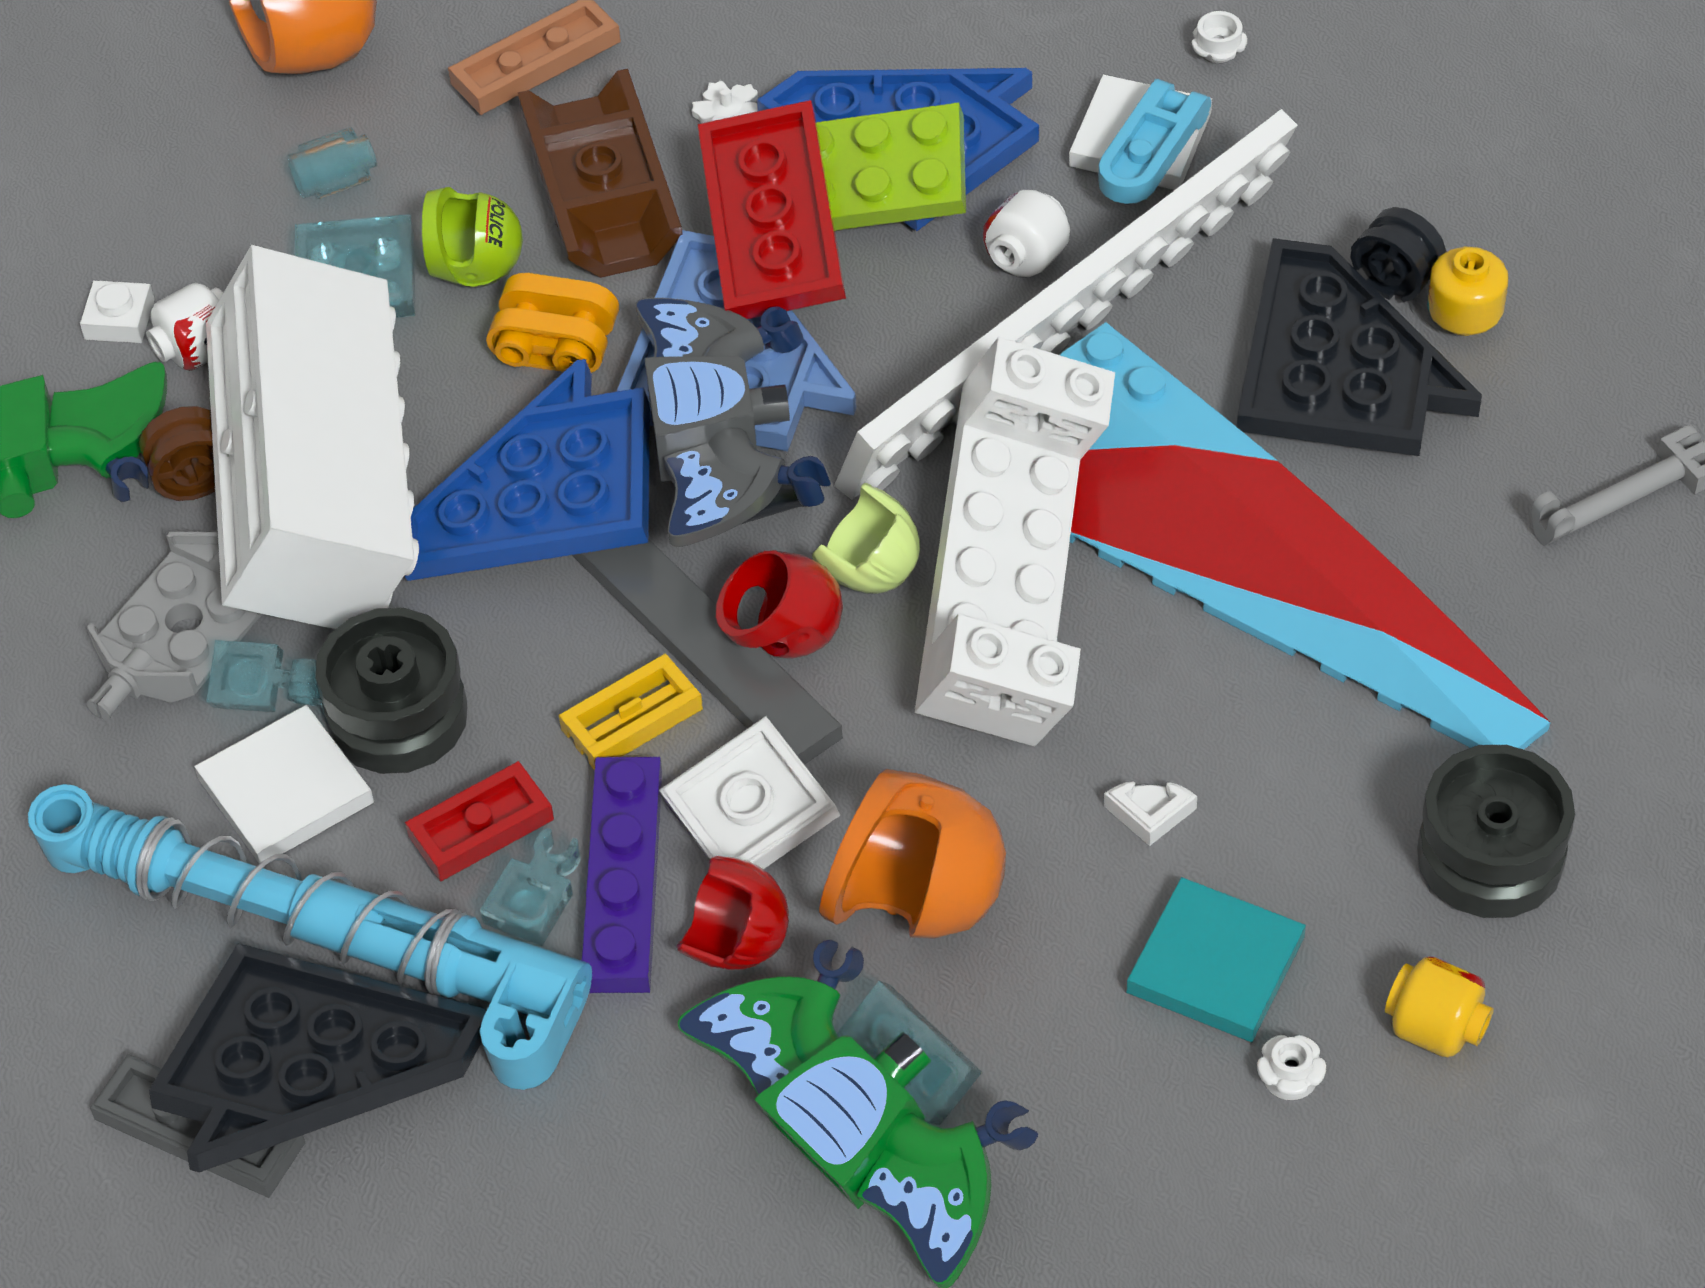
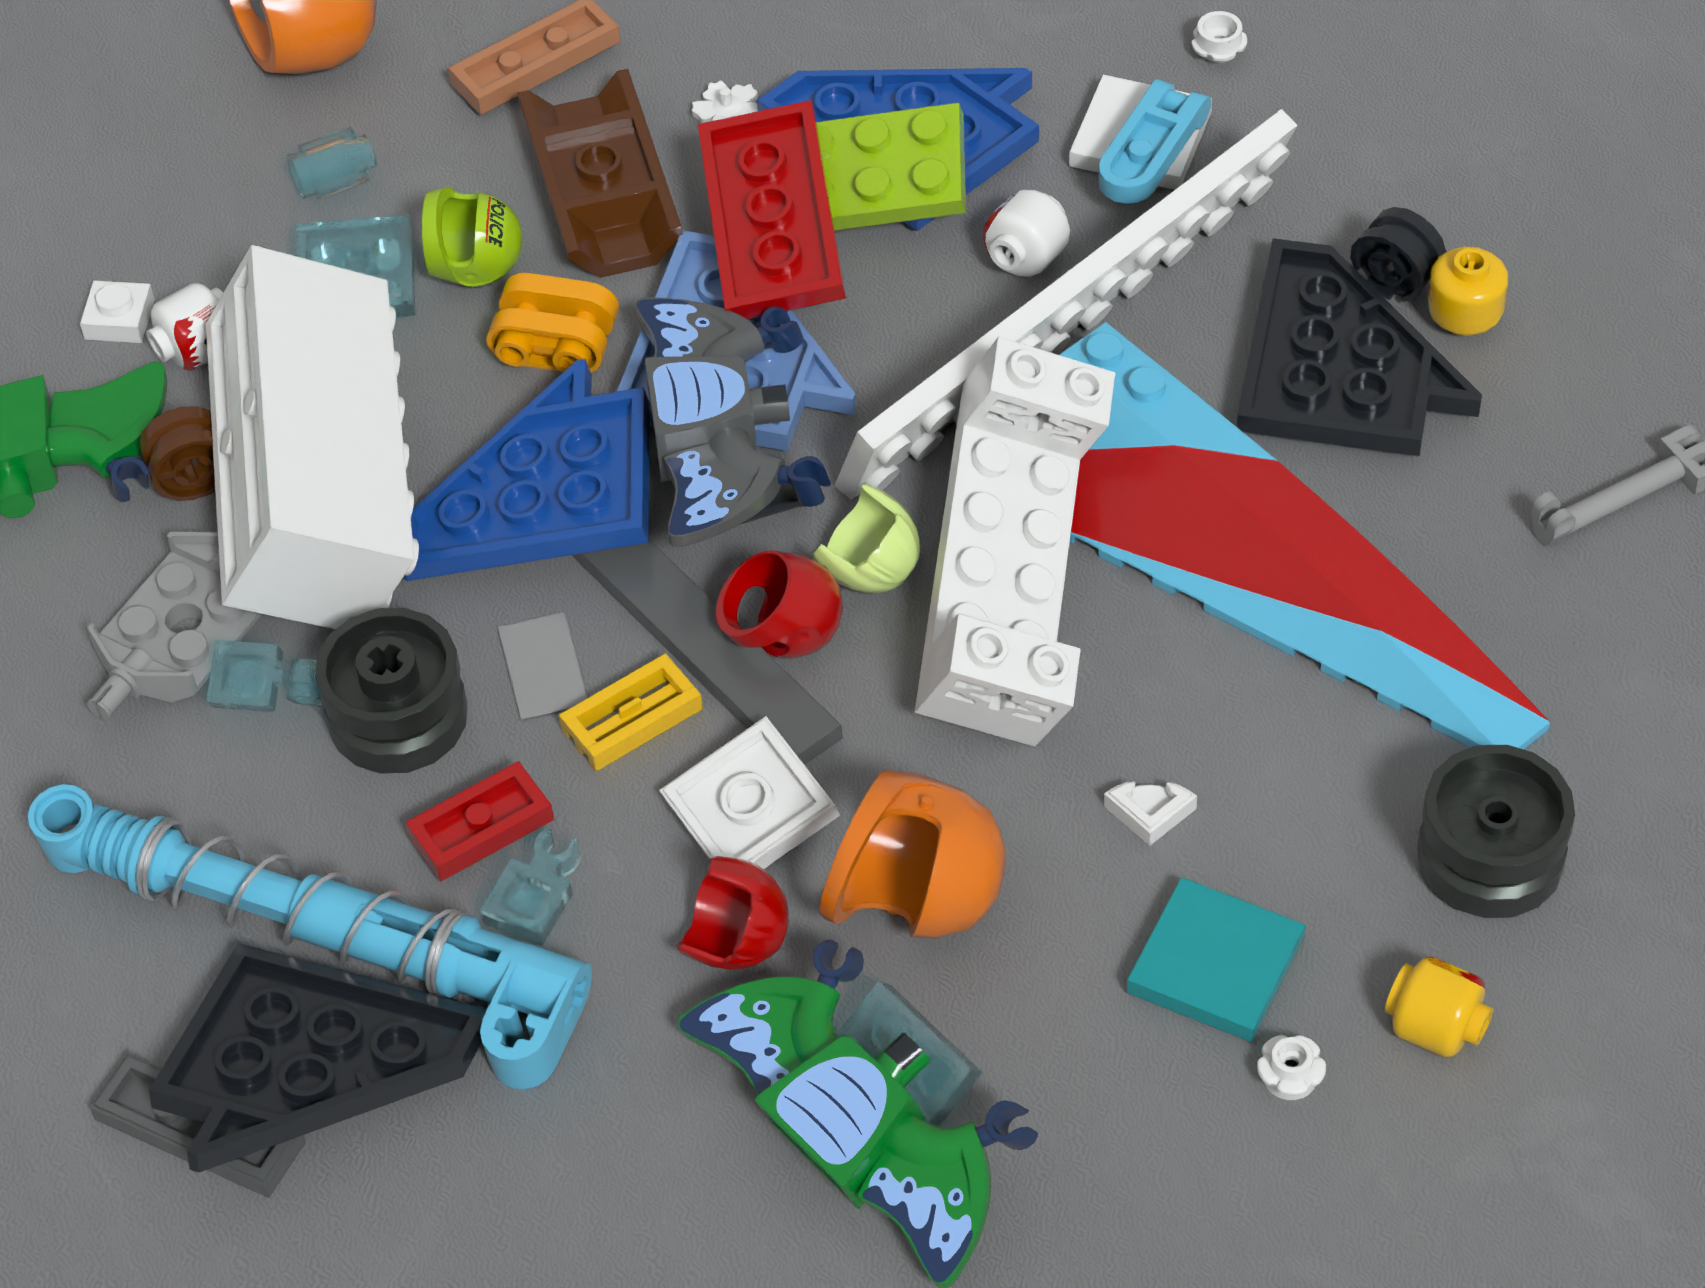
white tile [194,704,374,863] -> none
dark purple plate [582,757,662,993] -> none
none -> light grey sticker [498,612,588,720]

